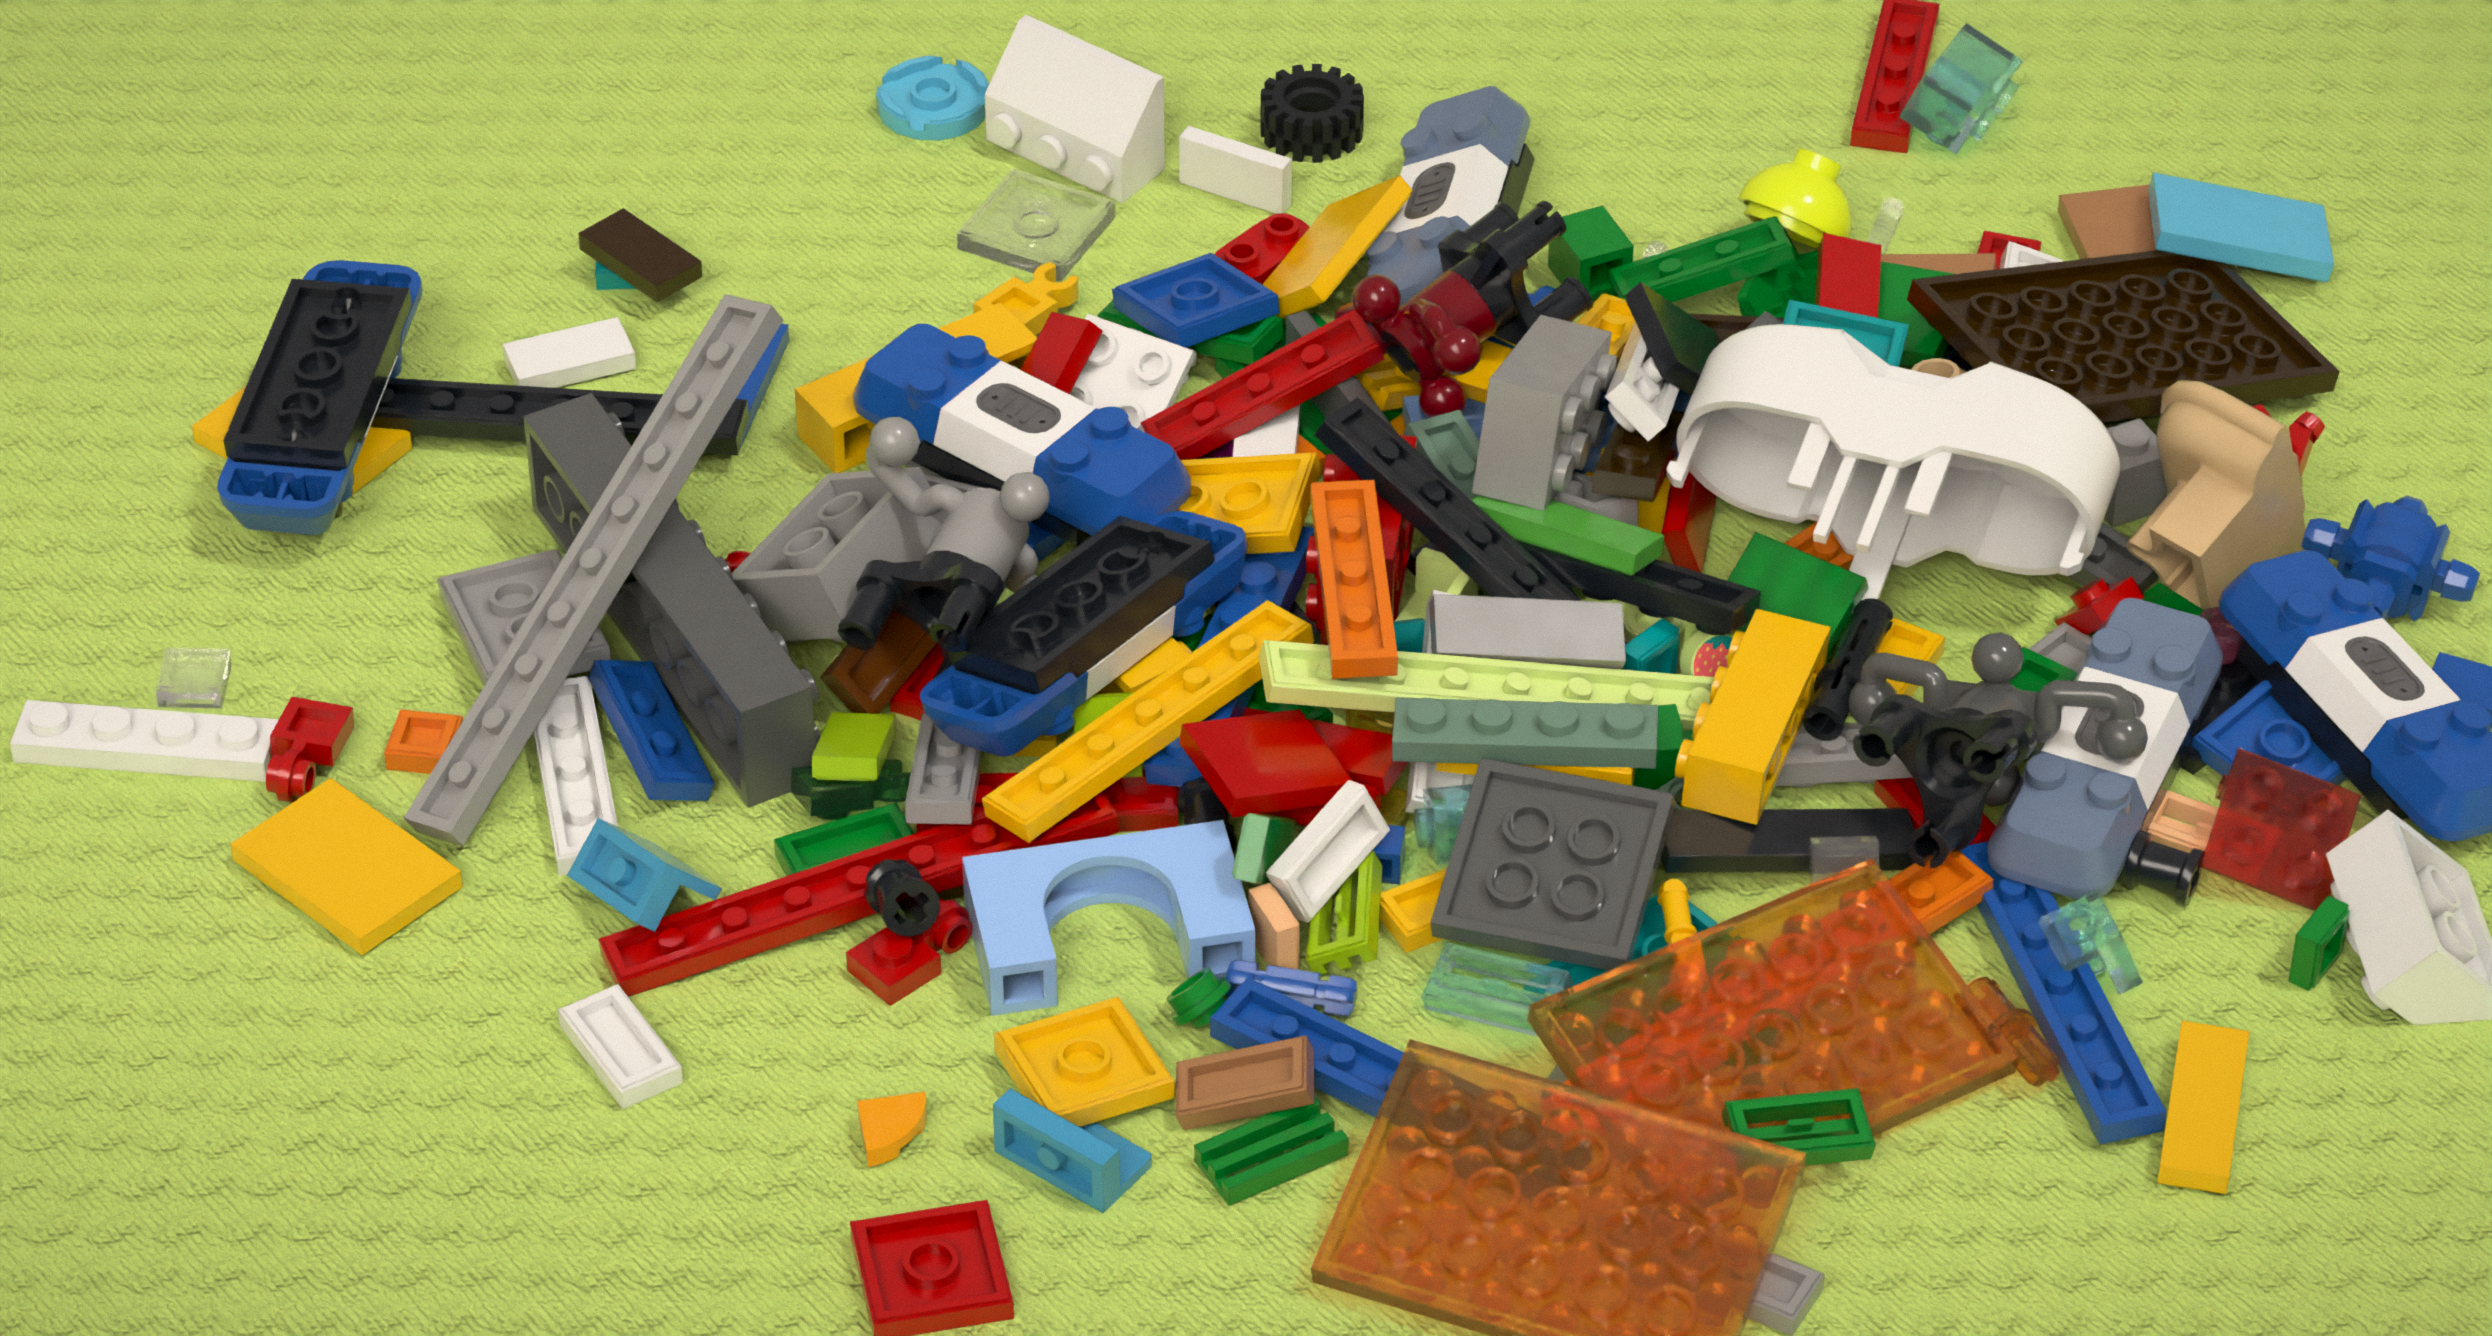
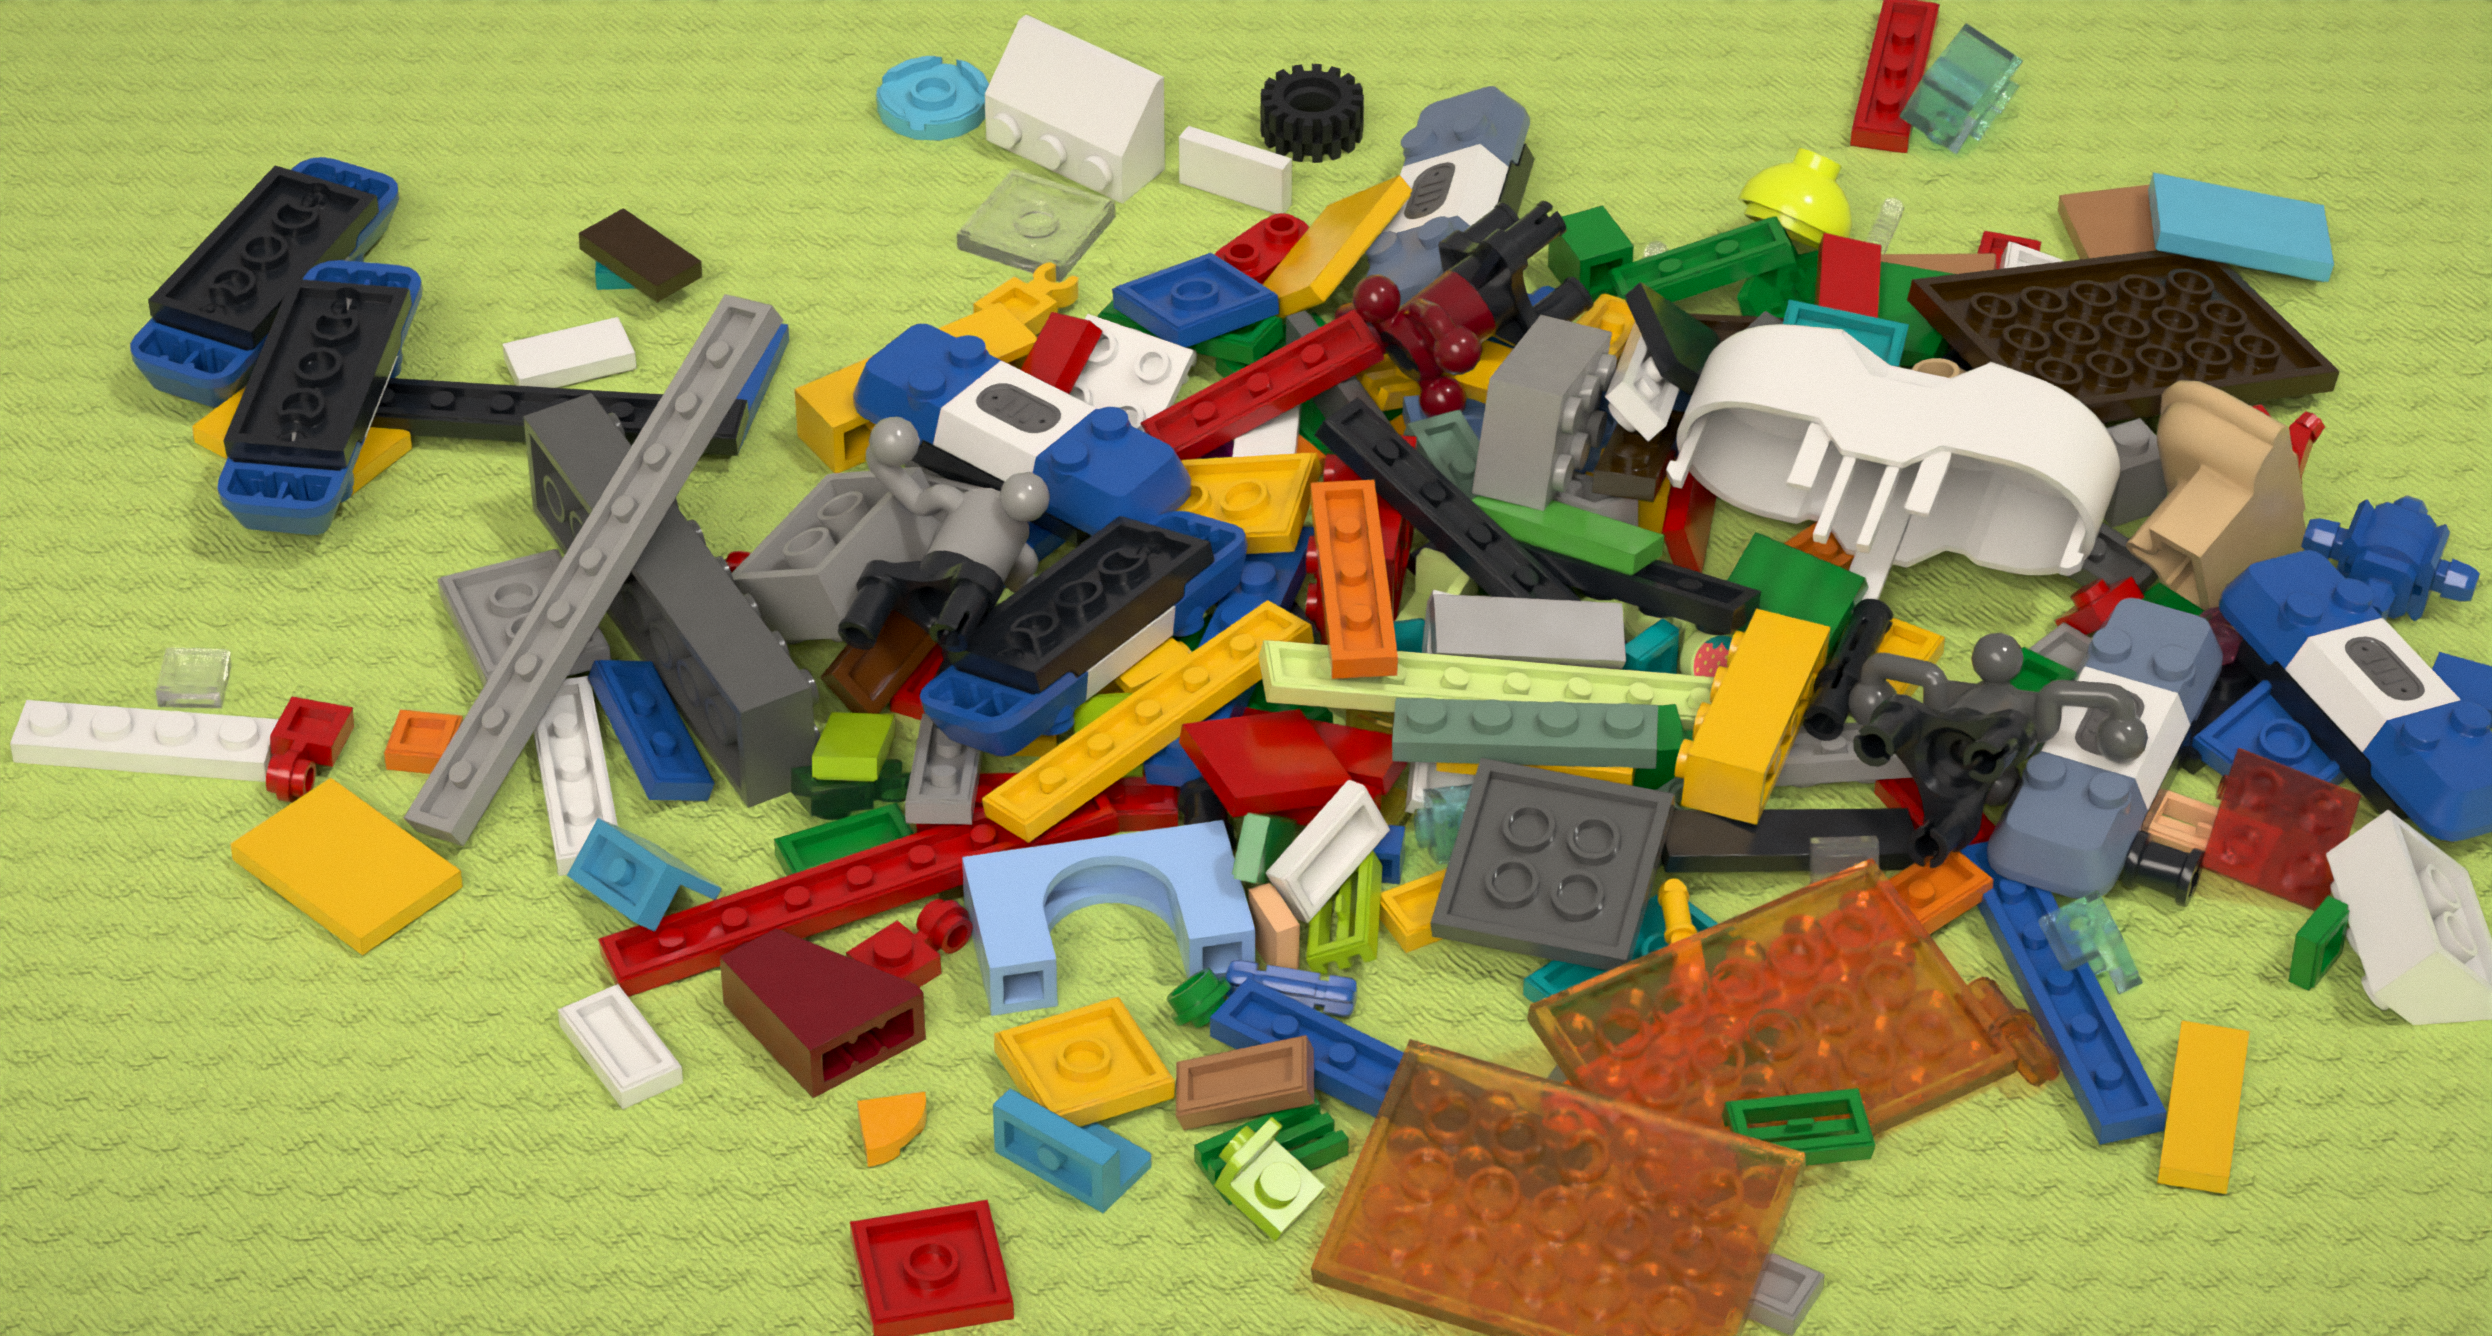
black bush [864,859,940,937] -> none
clear light blue tile [1421,942,1573,1039] -> none
none -> black piece [130,157,399,407]
none -> dark red slope [720,928,926,1098]
none -> bracket [1214,1117,1326,1242]

